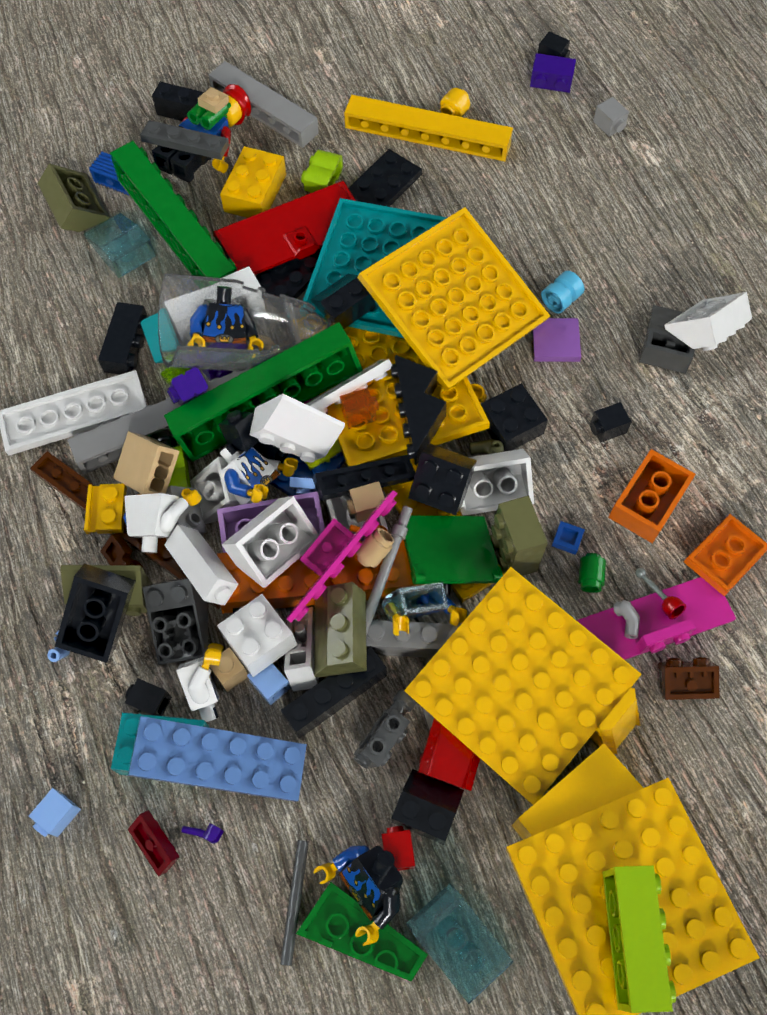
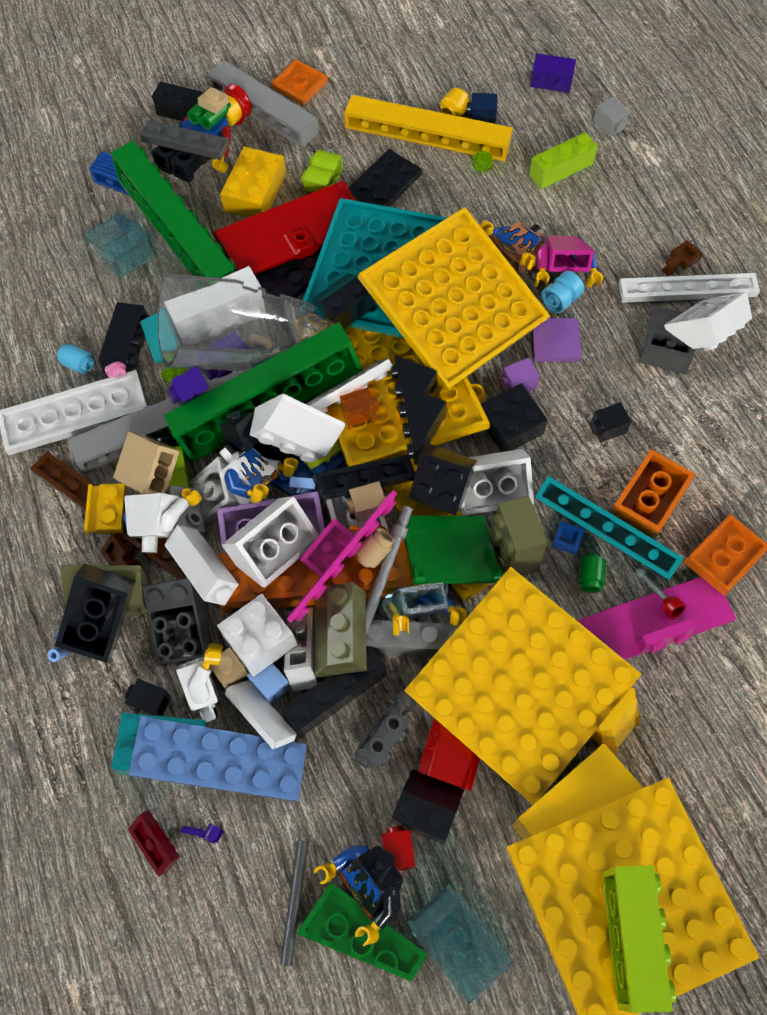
light blue brick [29,788,81,837] -> none
olive slope [38,163,110,232] -> none
torso [187,286,264,354] -> none
olive arm [469,439,504,455] -> none
black brick [538,31,570,58] -> none
light grey arm [613,600,640,639] -> none
reddish brown bracket [658,657,720,700] -> none
none -> medium azure brick [57,344,94,374]
none -> bright pink arm [105,361,126,378]
none -> white tile [225,680,297,749]
none -> orange tile [271,59,328,106]
none -> dark blue brick [467,93,497,124]
none -> clear neon green plate [472,151,494,172]
none -> torso [480,220,543,276]
none -> medium lavender brick [500,358,540,392]
none -> lime brick [529,132,598,189]
none -> dark pink torso [534,235,603,288]
none -> teal brick [535,476,684,581]
none -> white plate [619,273,760,303]
none -> reddish brown plate [662,240,703,276]

